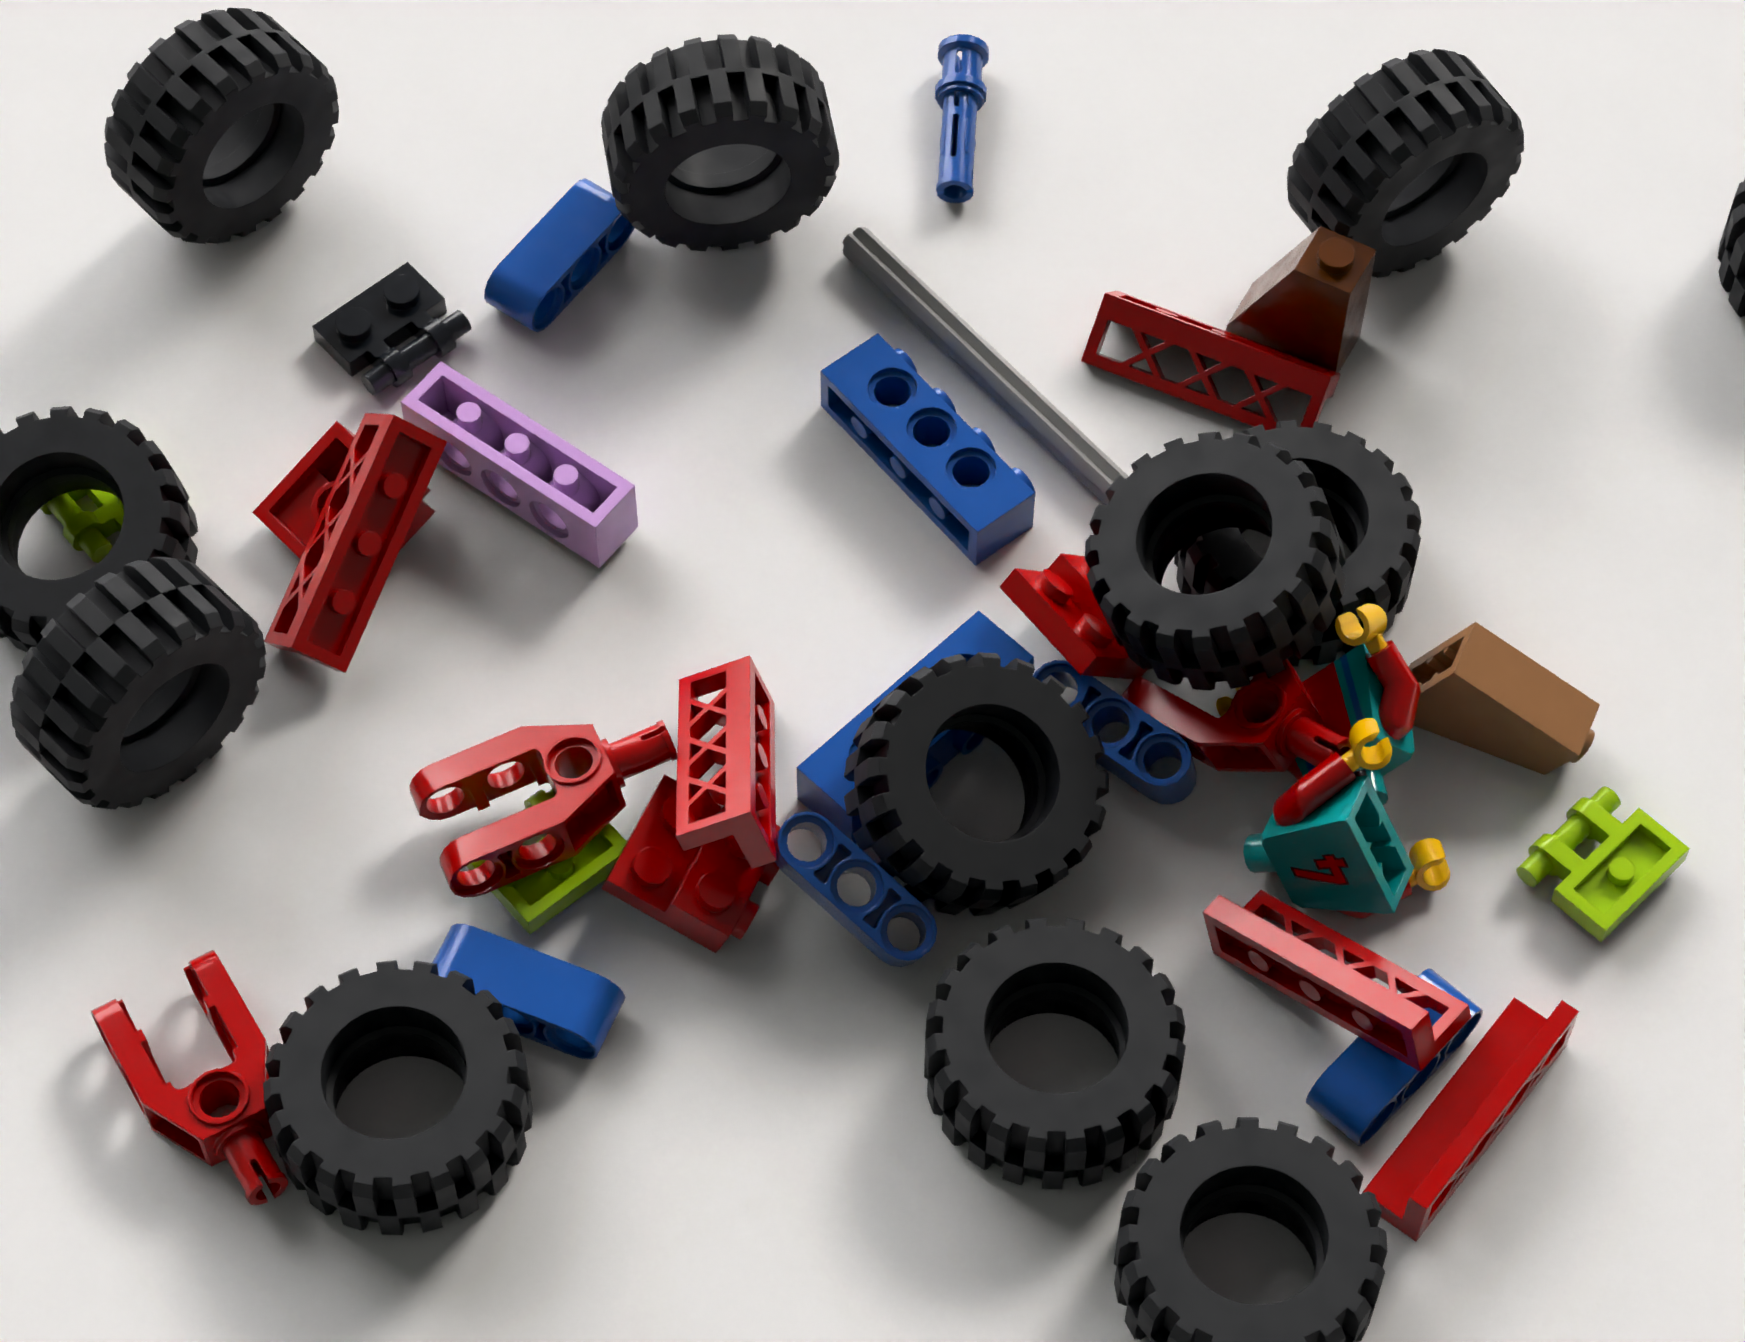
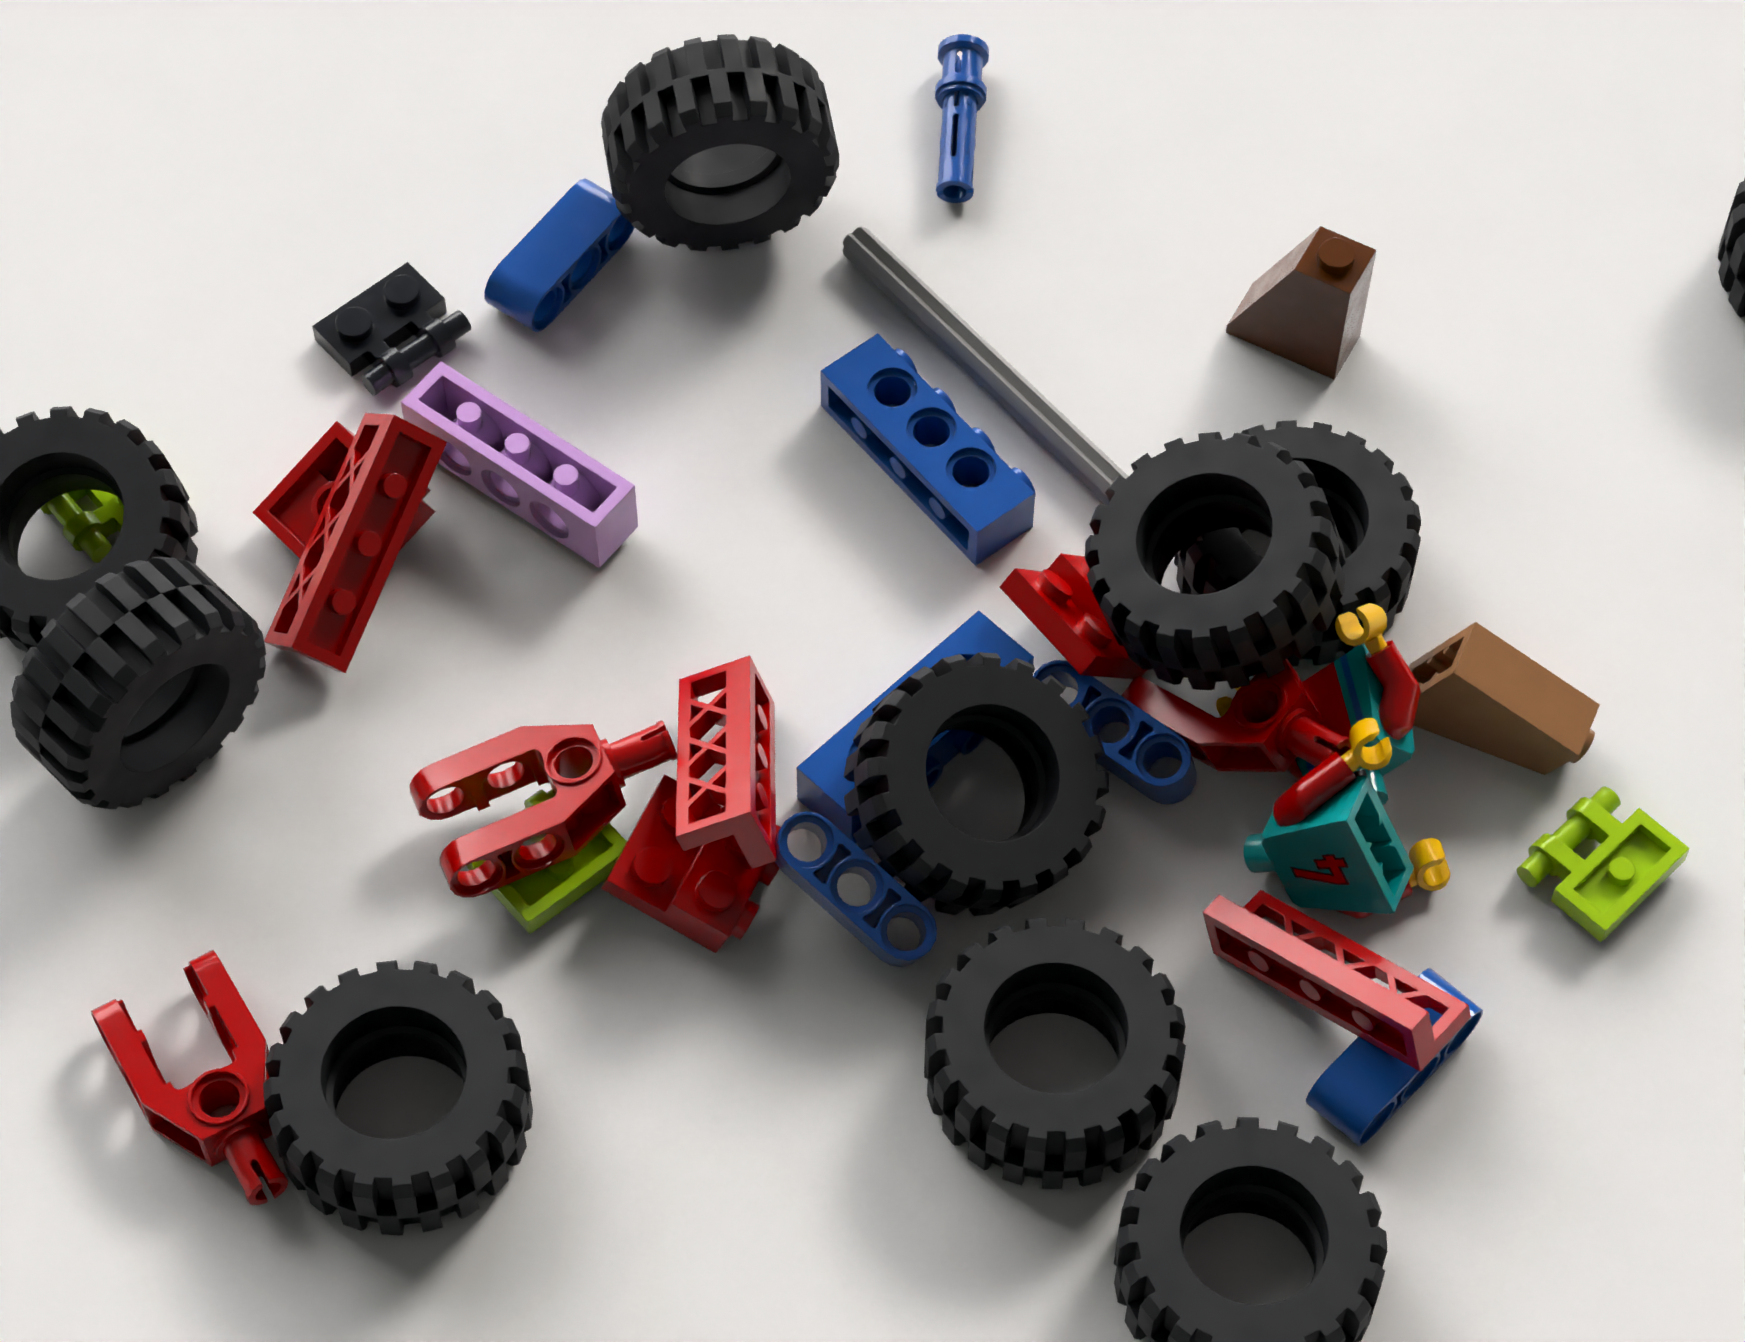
black tyre [104,8,339,244] -> none
blue beam [432,924,626,1060] -> none
red fence [1081,291,1341,431] -> none
black tyre [1287,49,1524,278] -> none
red fence [1362,997,1579,1242] -> none

